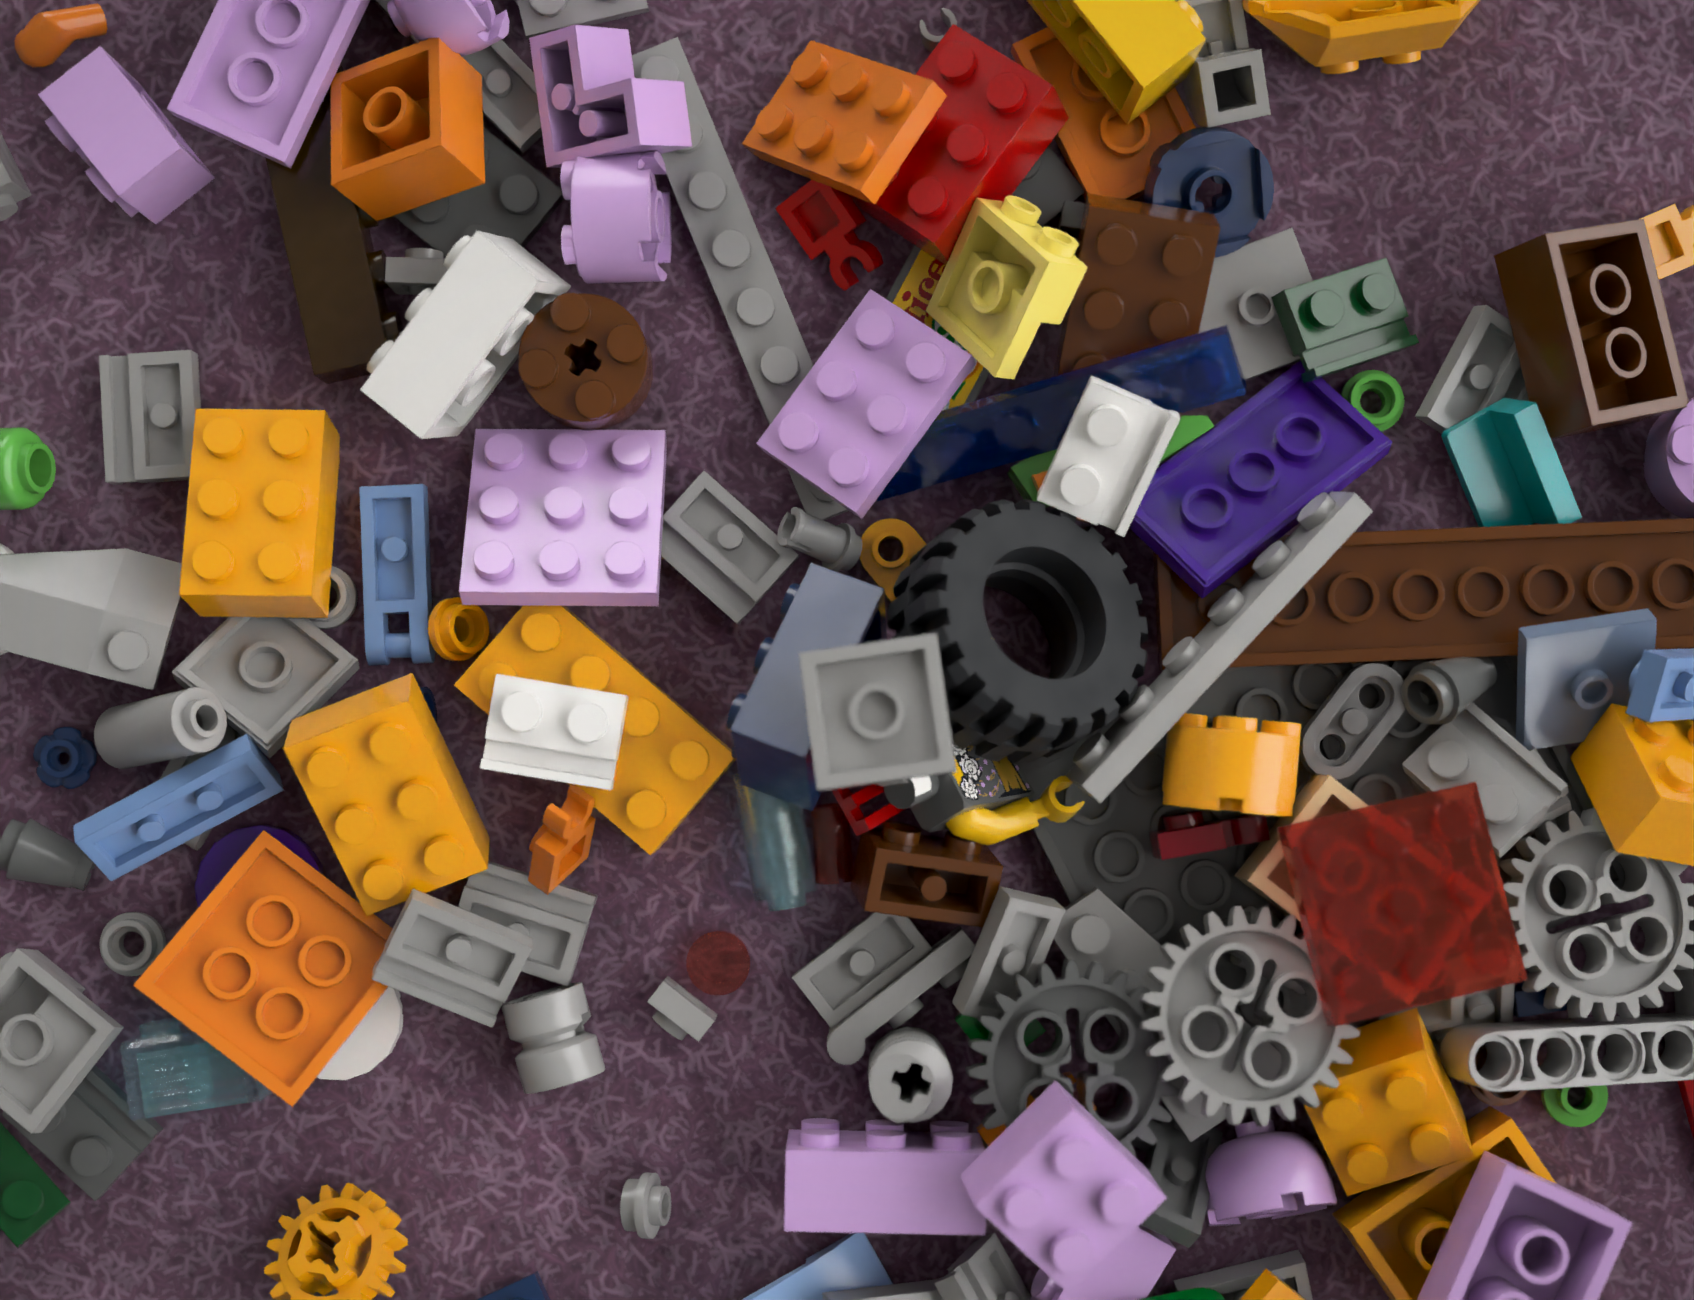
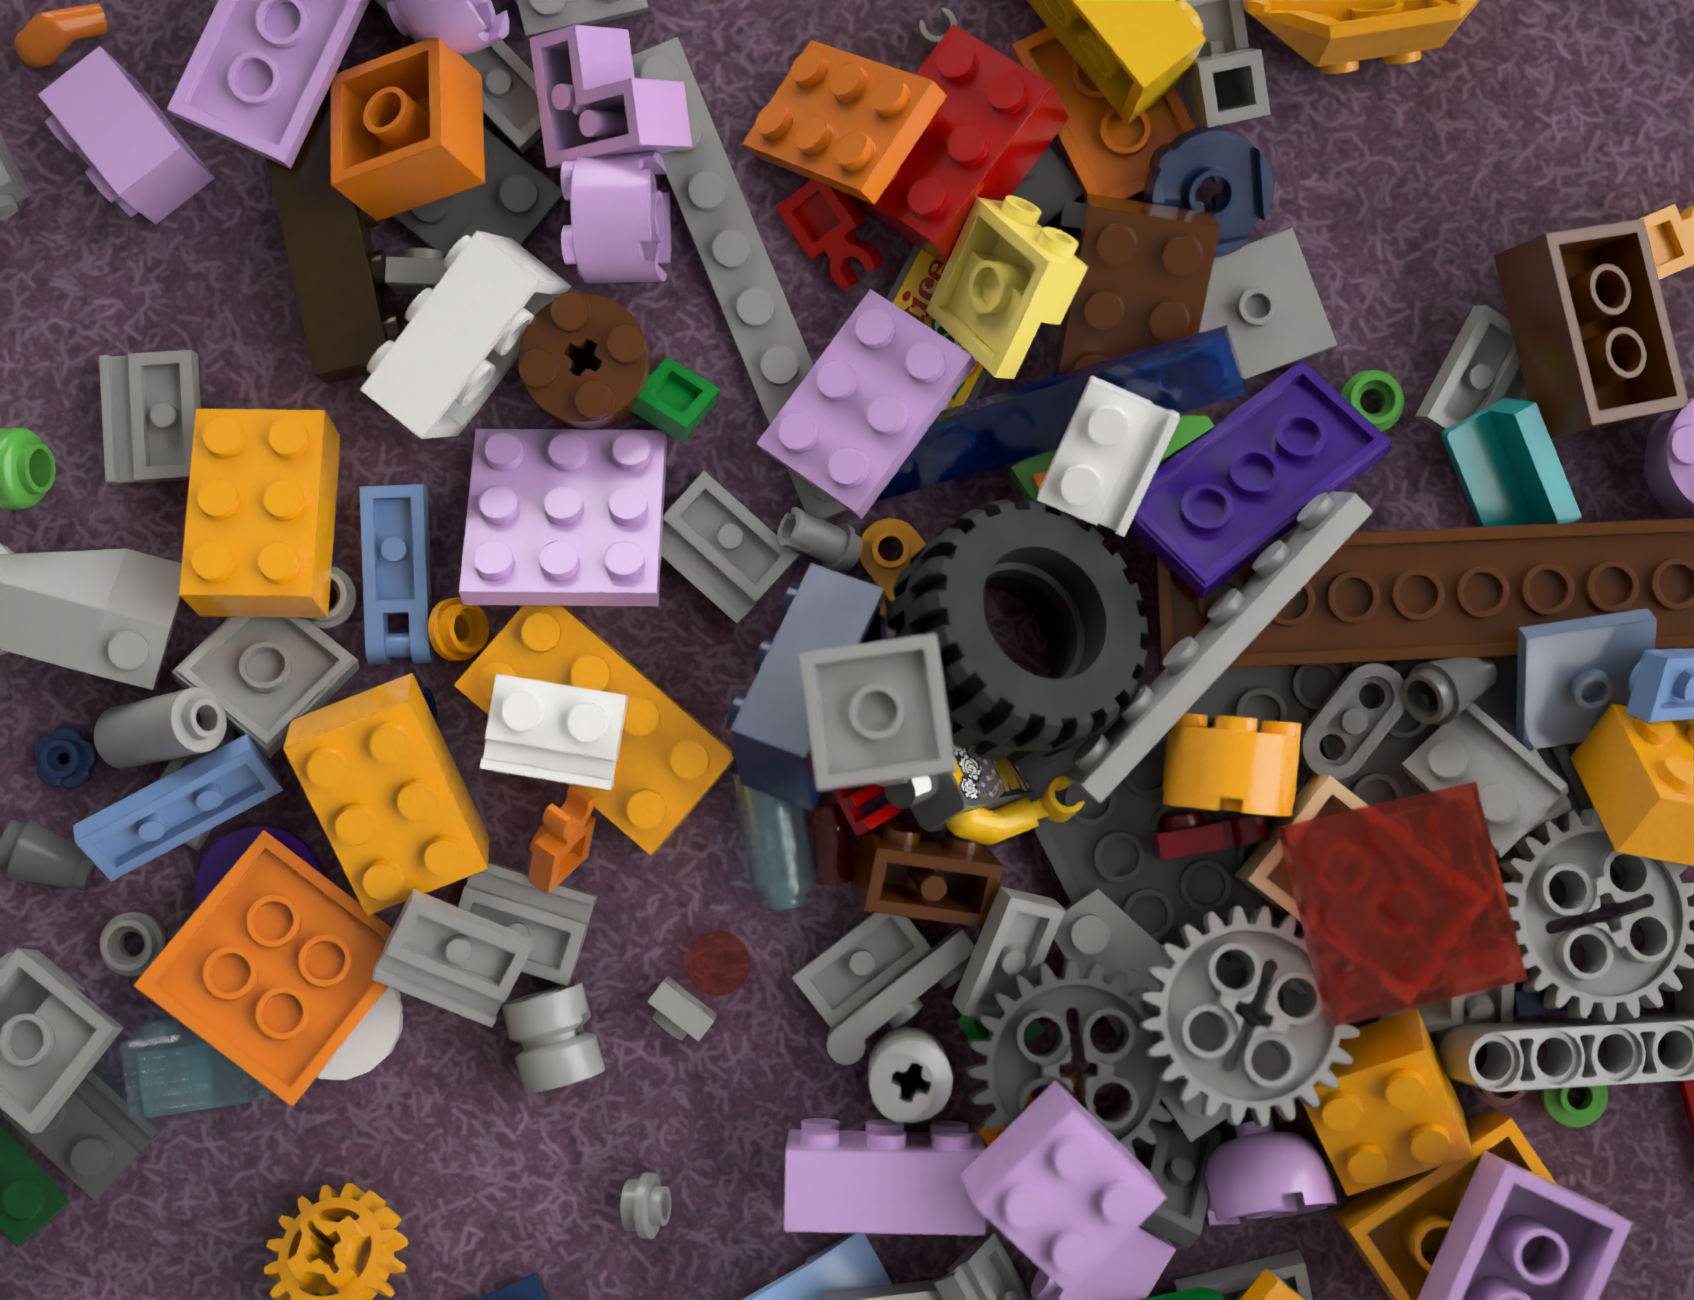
plate [1271,258,1419,383] -> none
none -> green plate [631,357,720,443]

